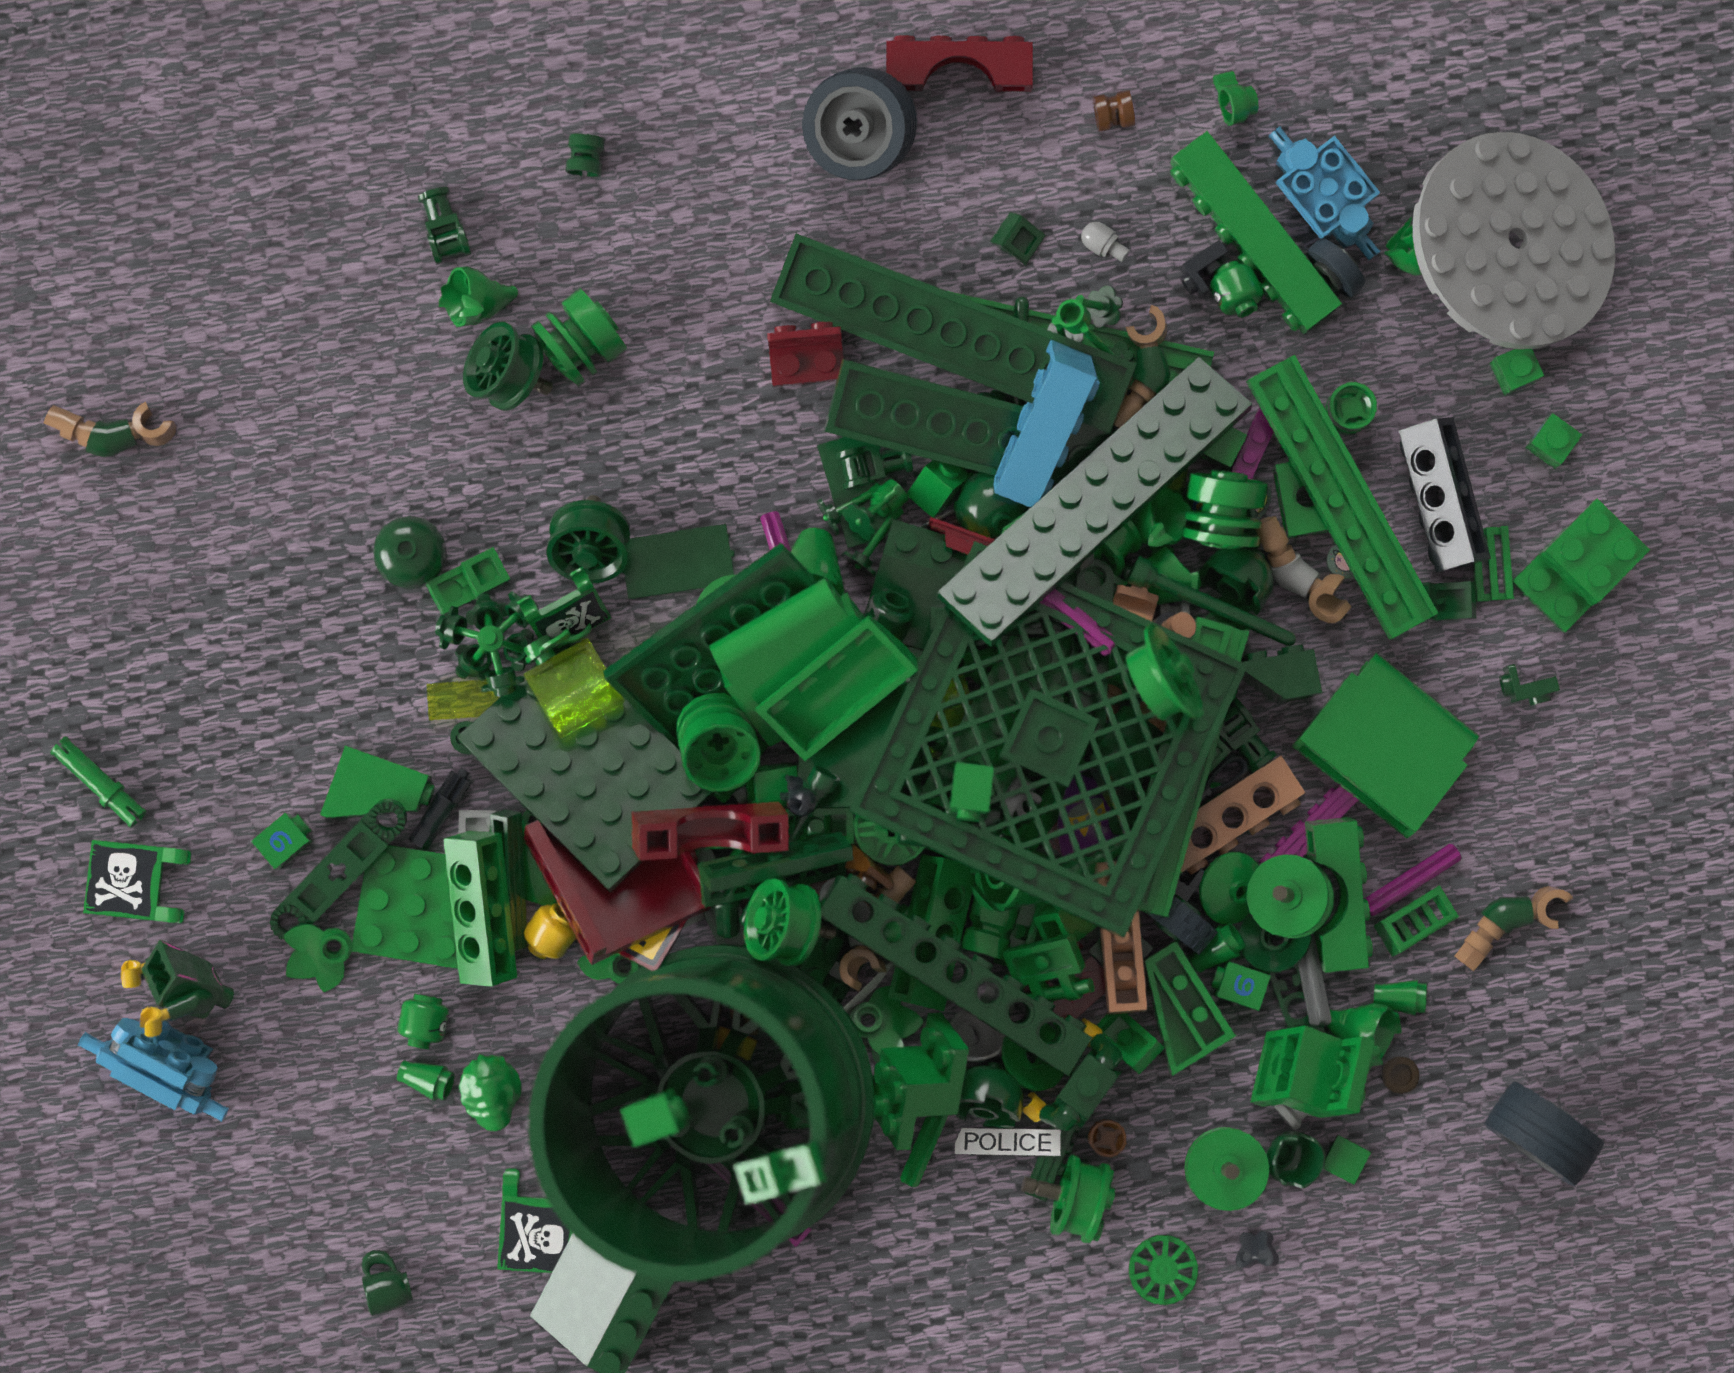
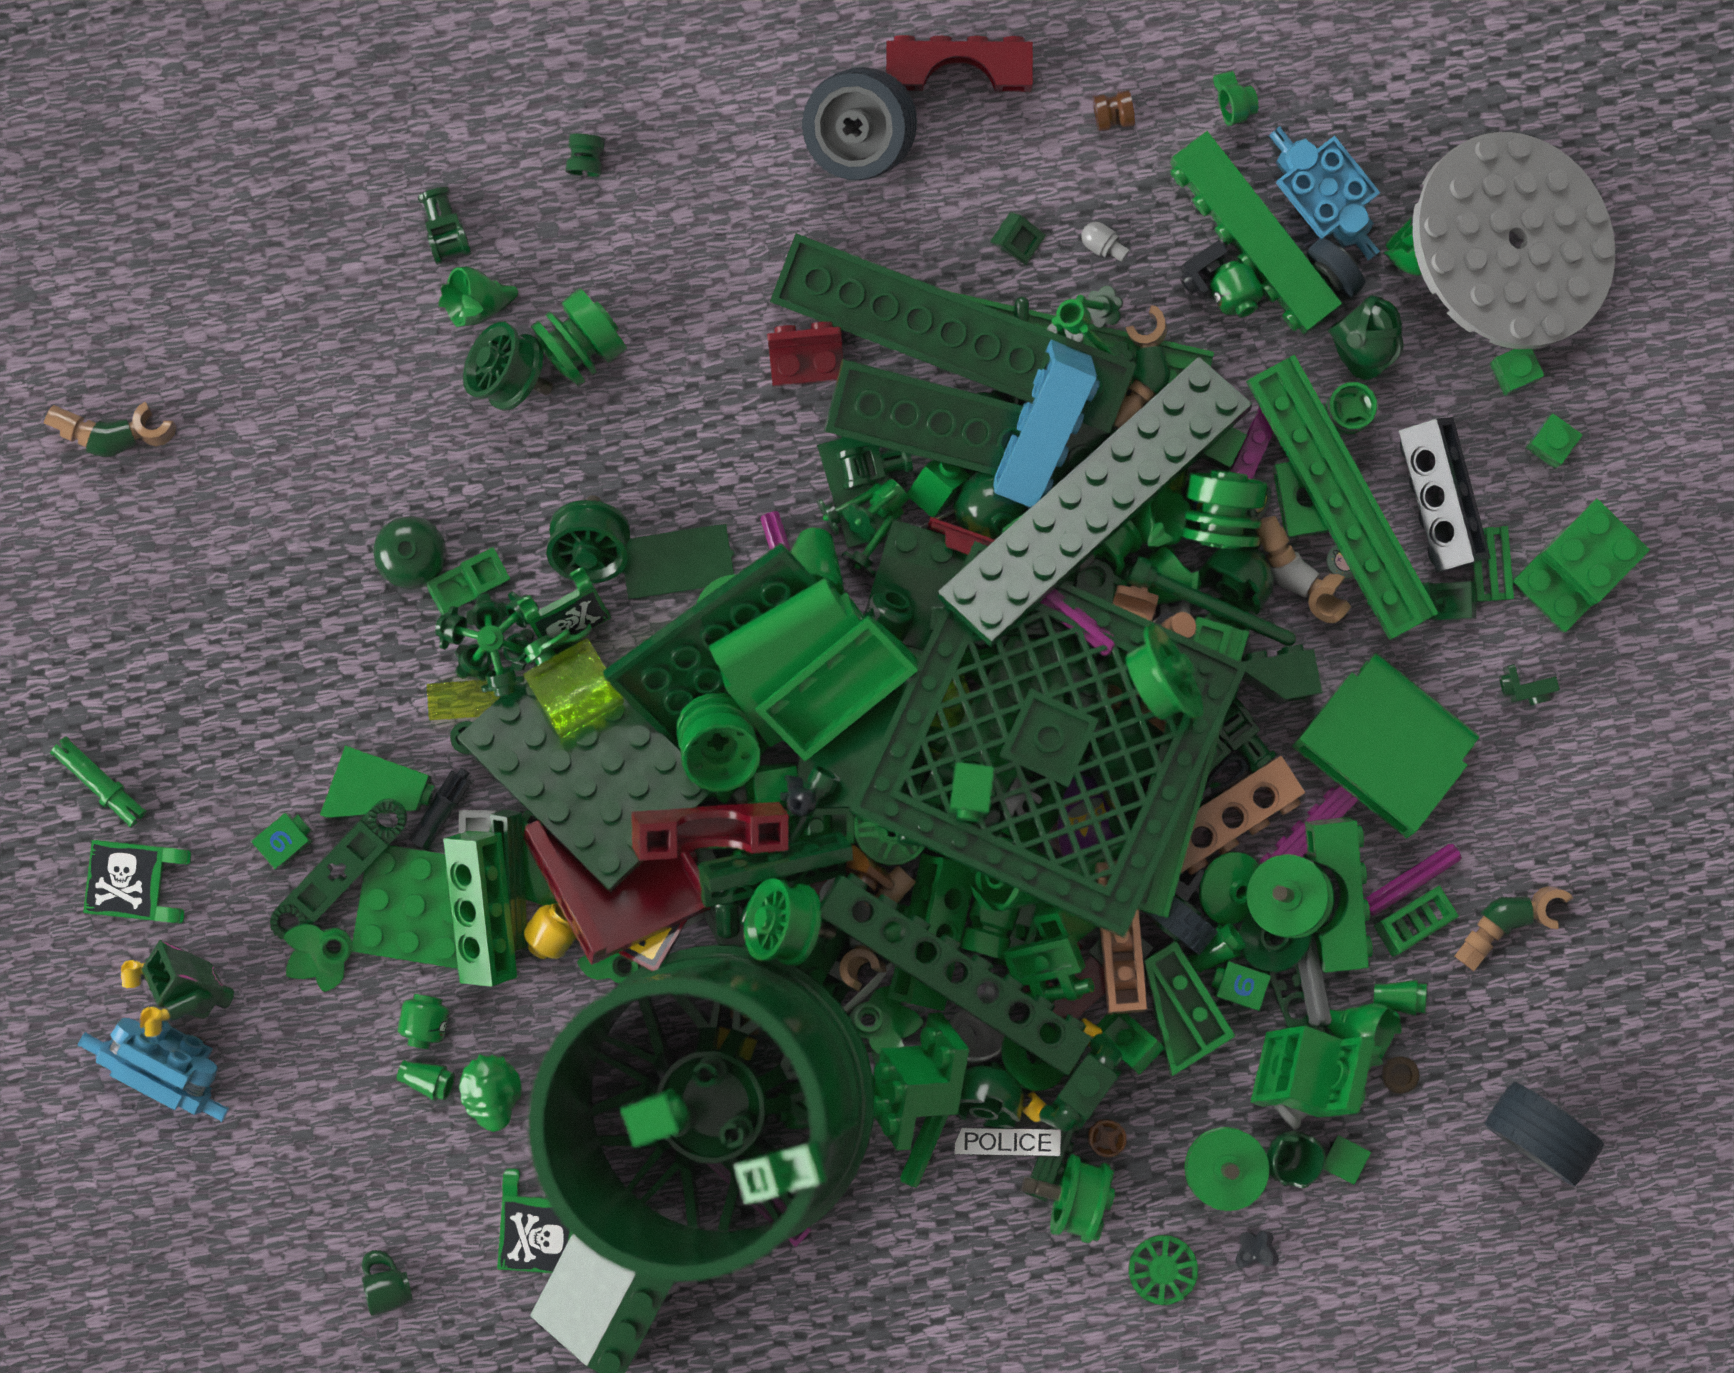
none -> dark green helmet [1327,294,1404,380]

